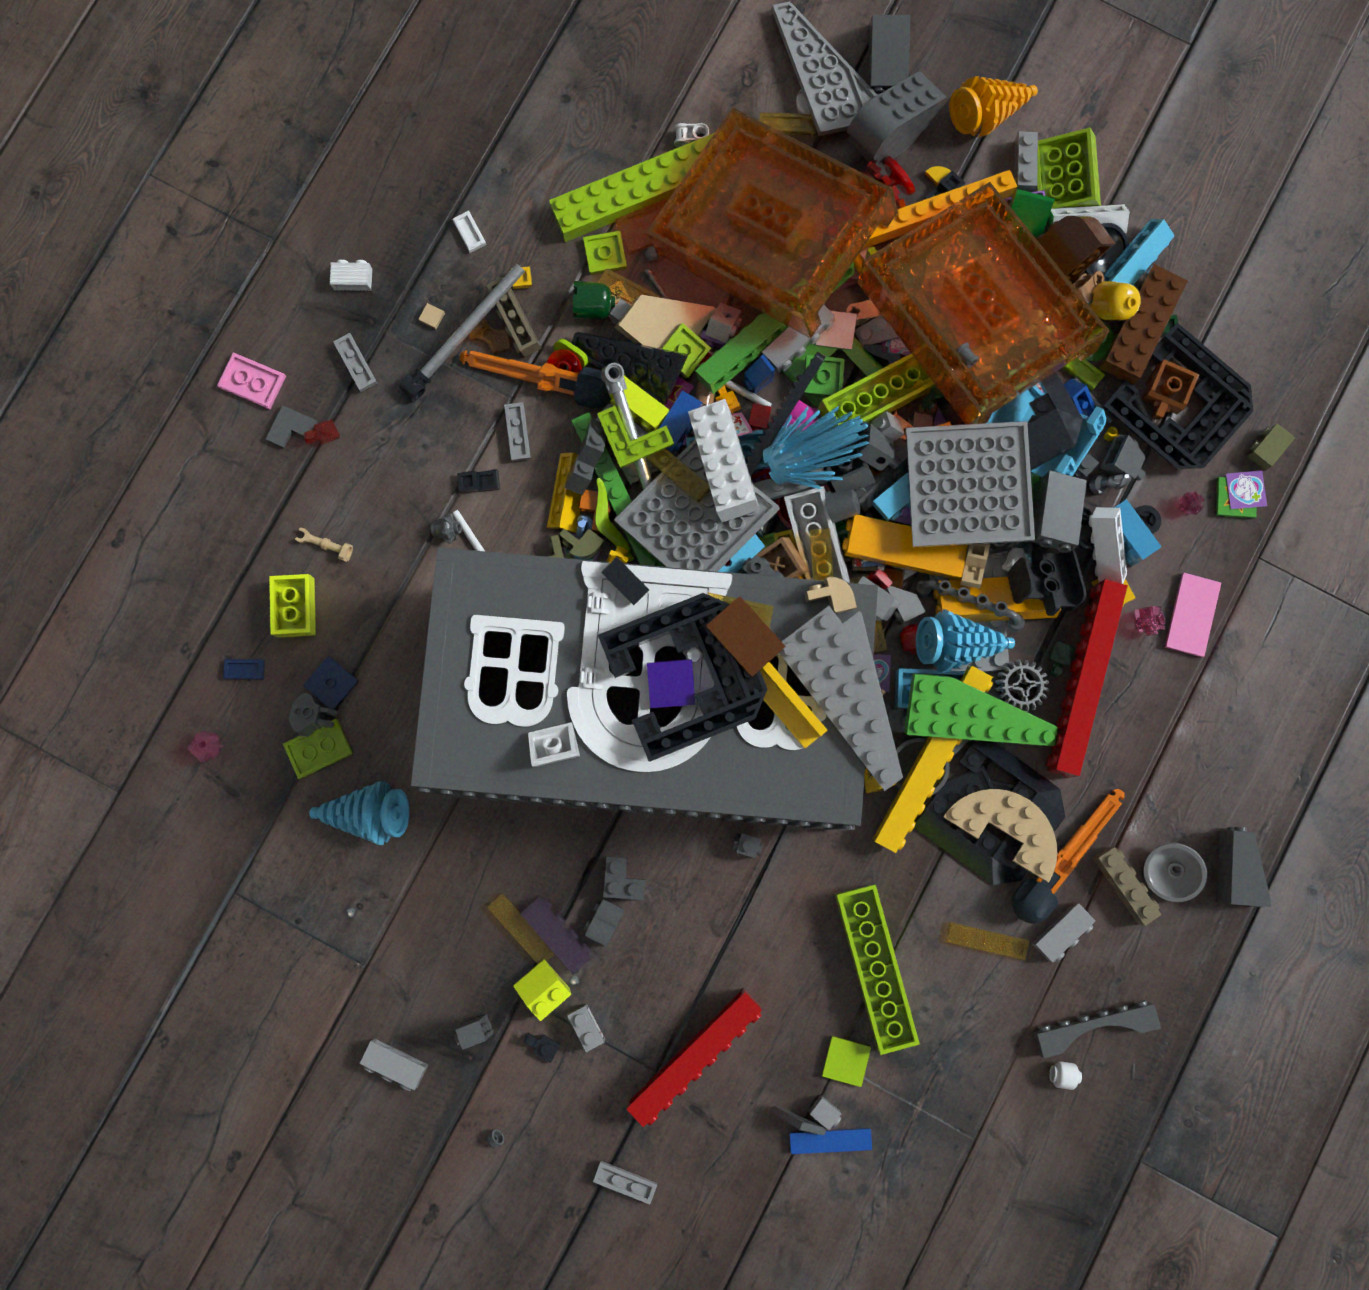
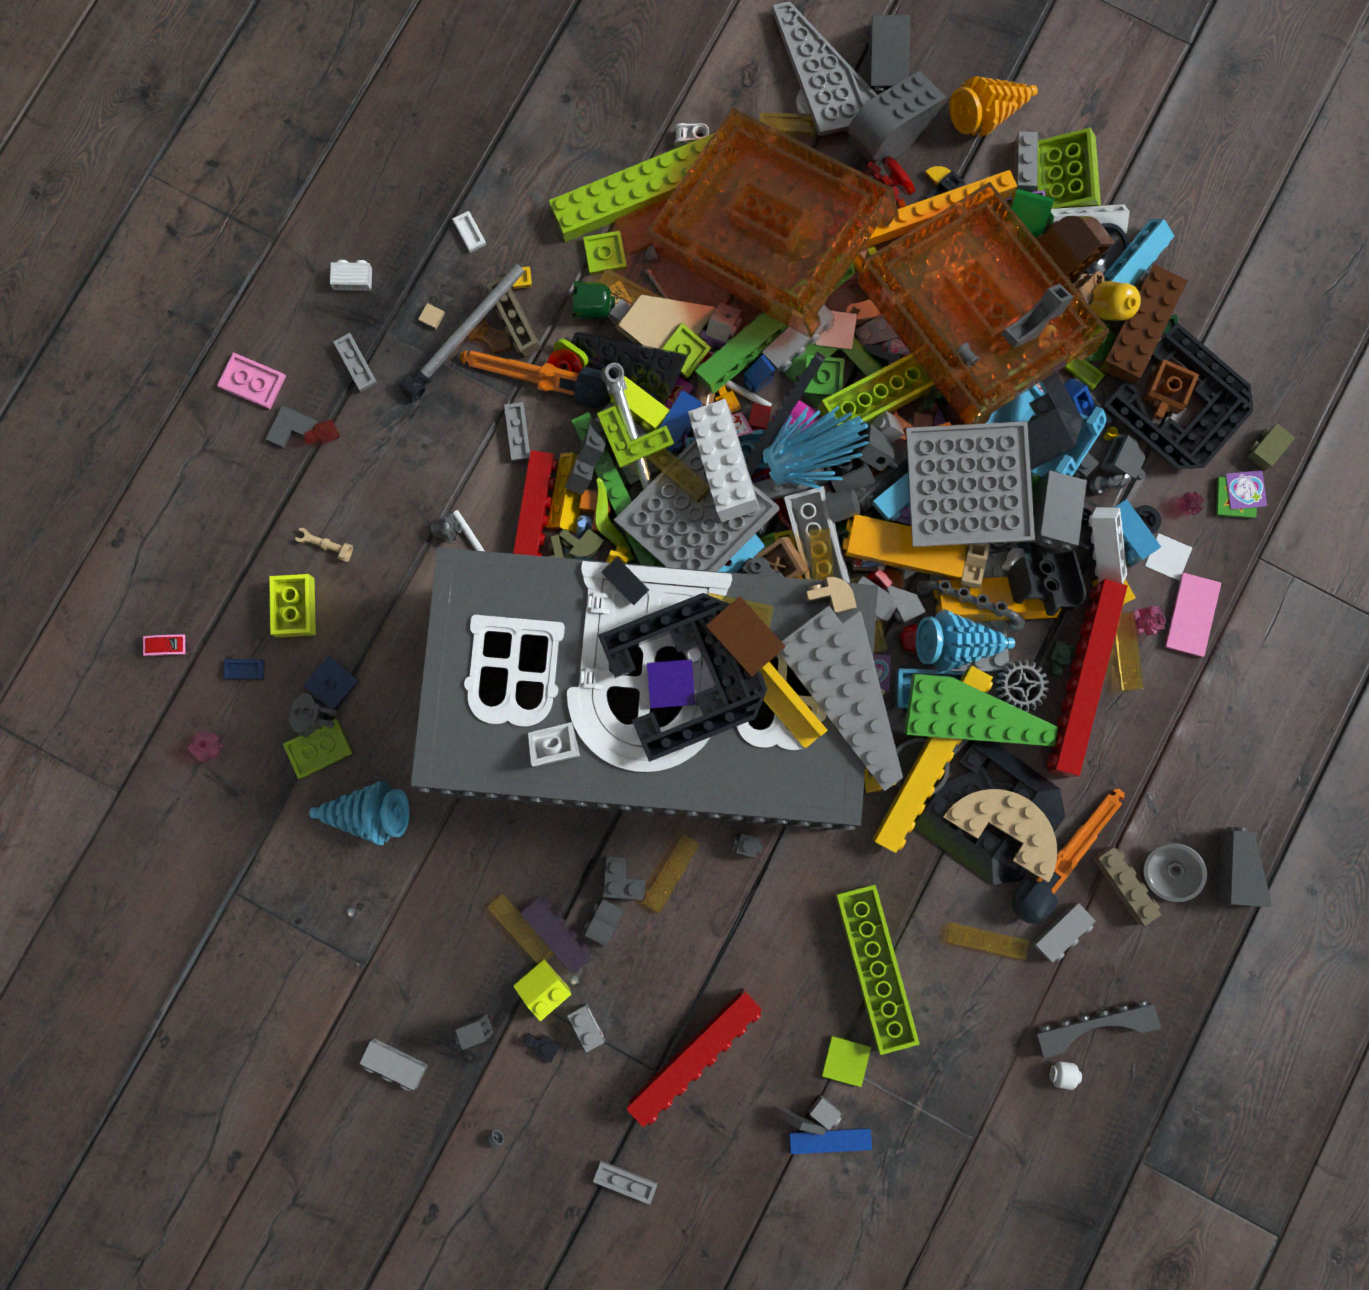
black slope [457,469,500,493] -> none
none -> slope [143,635,185,656]
none -> red brick [513,450,558,556]
none -> clear yellow plate [643,834,700,913]
none -> dark grey arch [1001,284,1073,348]
none -> clear yellow plate [1115,612,1144,691]
none -> white sticker [1145,533,1192,580]

